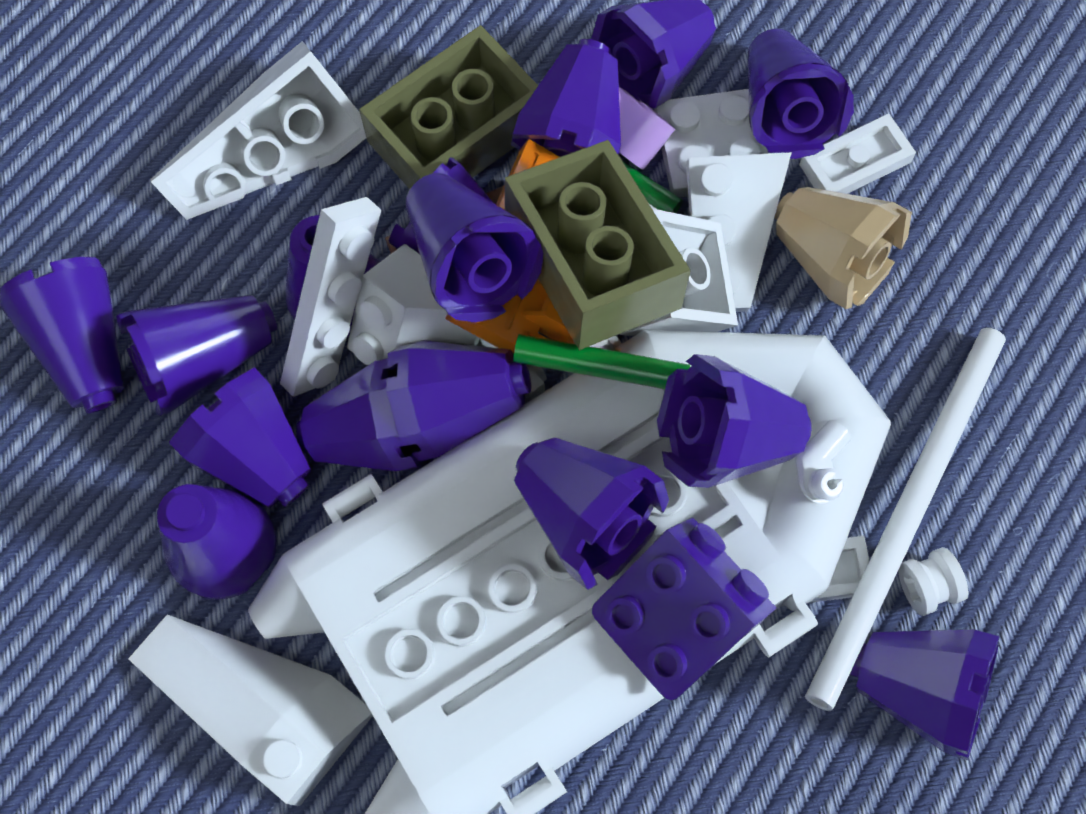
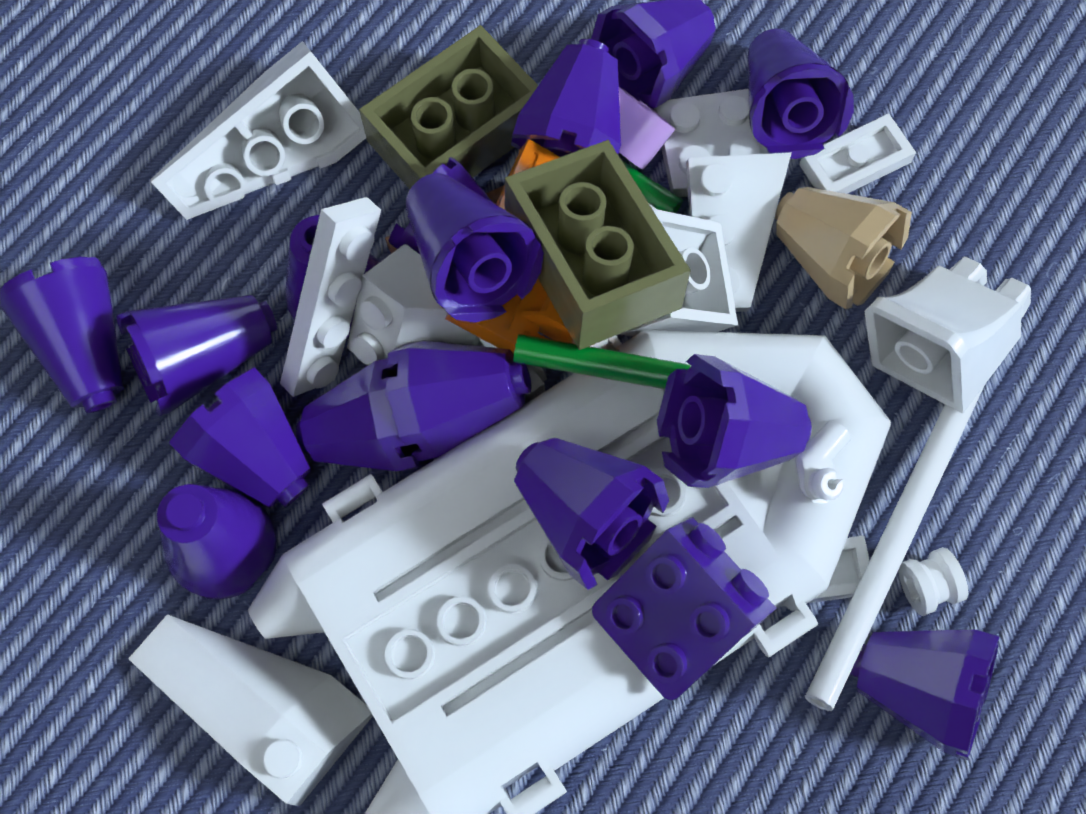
none -> white hips [864,256,1031,414]

